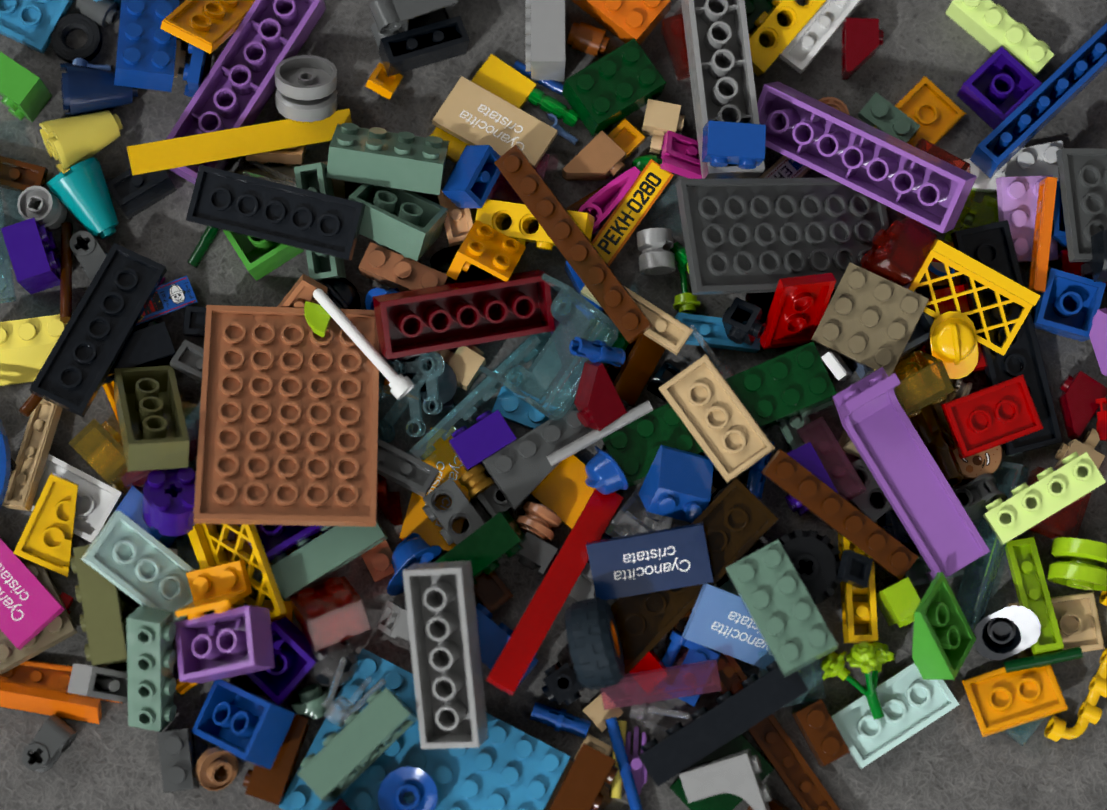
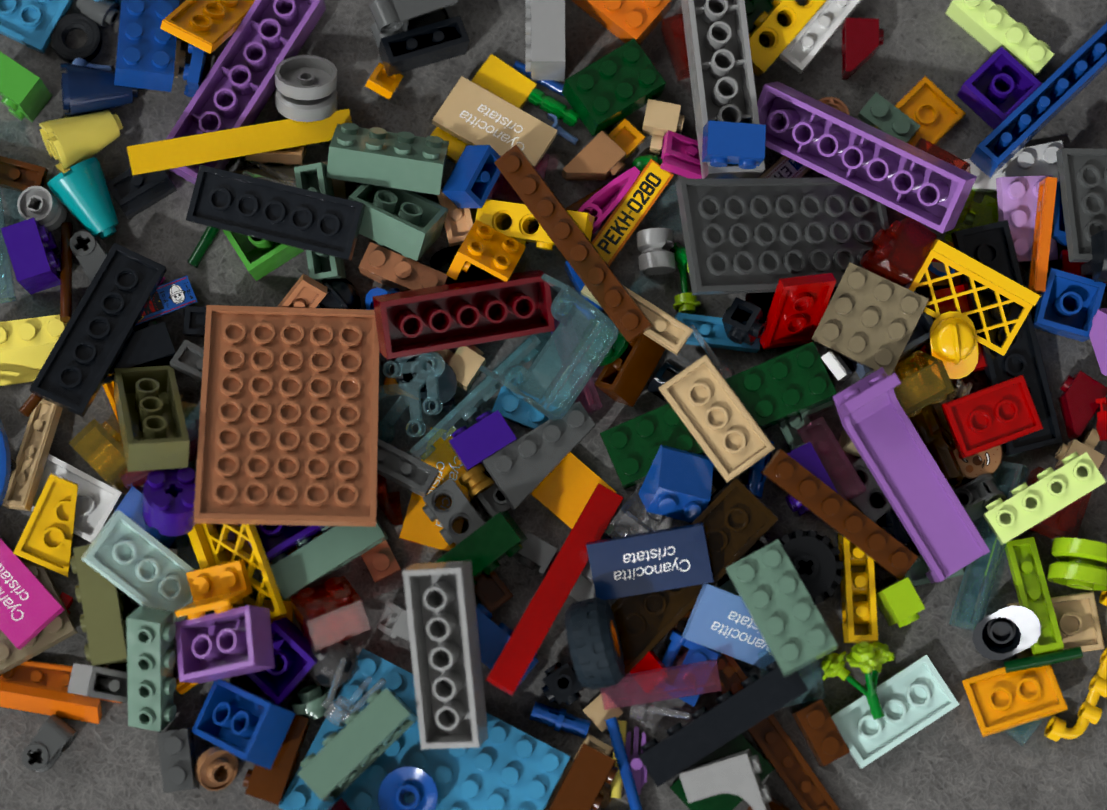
lime tile [304,301,332,337] -> none
white piece [313,288,415,400] -> none
blue piece [387,533,442,596] -> none
nougat wheel [516,502,562,542] -> none
light grey bar [546,400,653,467] -> none
dark orange brick [567,22,610,57] -> none
blue pin [569,337,626,367] -> none
dark red slope [574,360,627,431] -> none
blue piece [585,446,628,495] -> none
black plate [836,550,873,589] -> none
bright green slope [912,572,976,680] -> none

